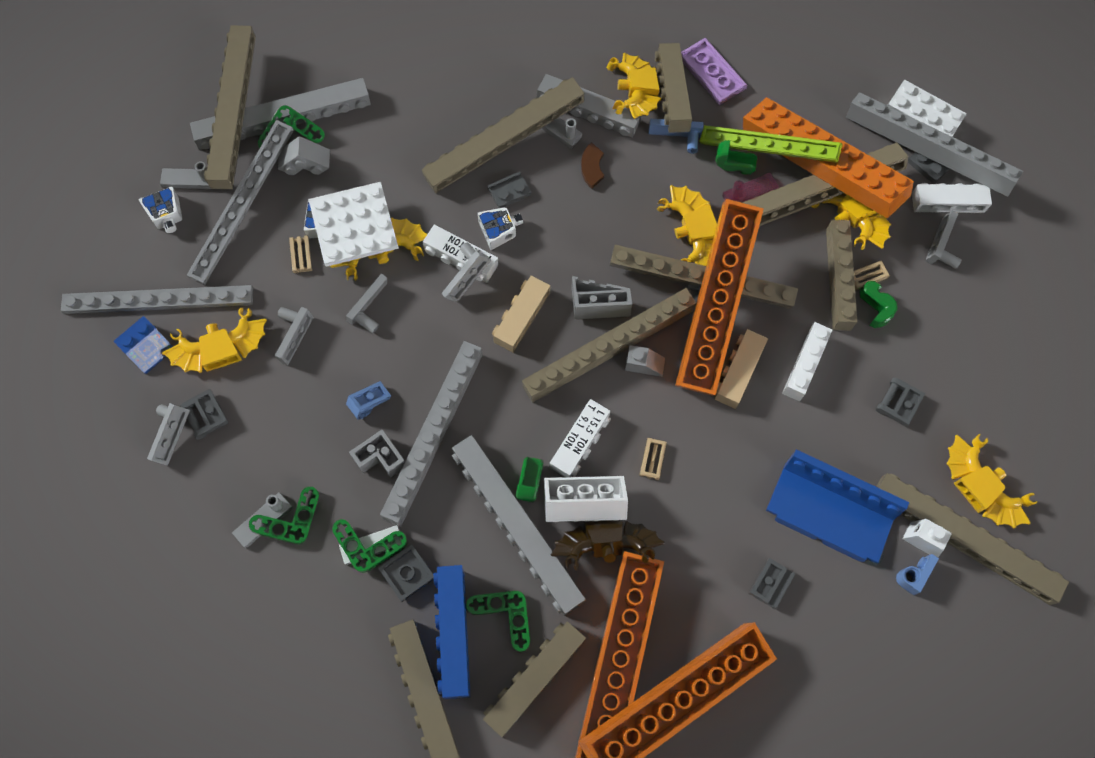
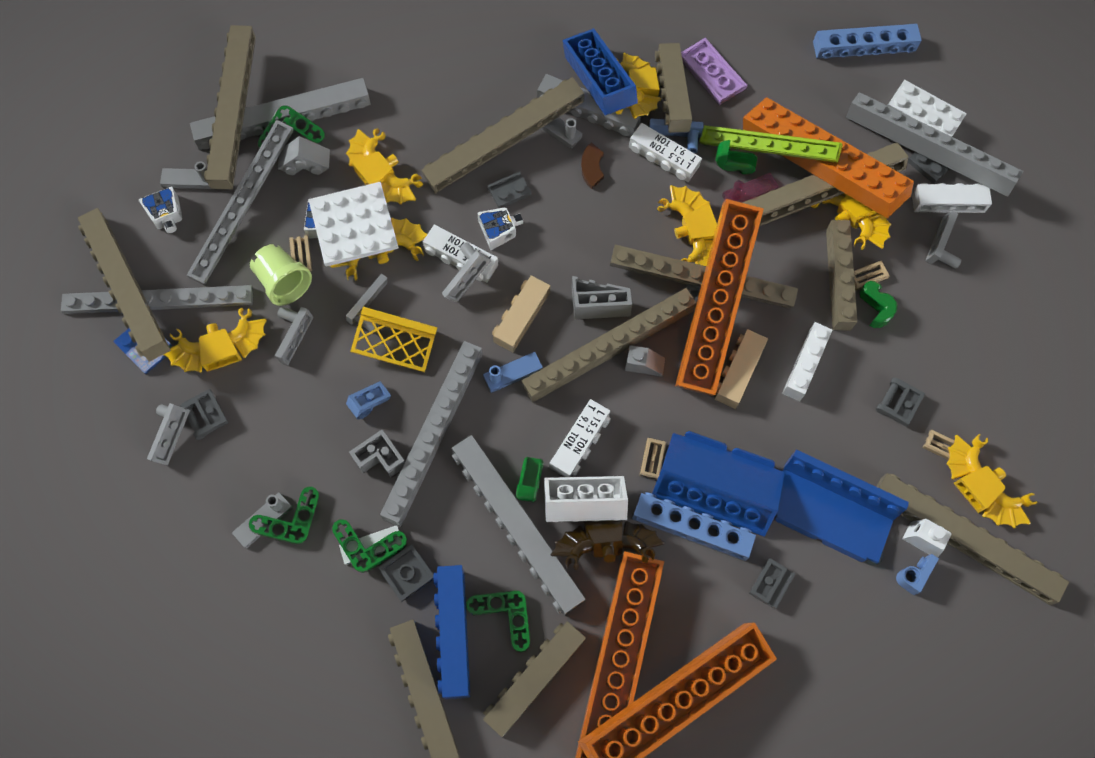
none -> dark tan brick [78,208,171,362]
none -> yellowish green piece [250,244,312,306]
none -> yellow torso [346,129,423,205]
none -> yellow fence [350,307,437,373]
none -> medium blue piece [483,352,543,393]
none -> blue brick [562,29,638,115]
none -> white brick [629,123,702,182]
none -> medium blue brick [632,492,756,561]
none -> blue piece [652,431,785,537]
none -> medium blue brick [813,24,922,59]
none -> tan tile [923,430,955,460]

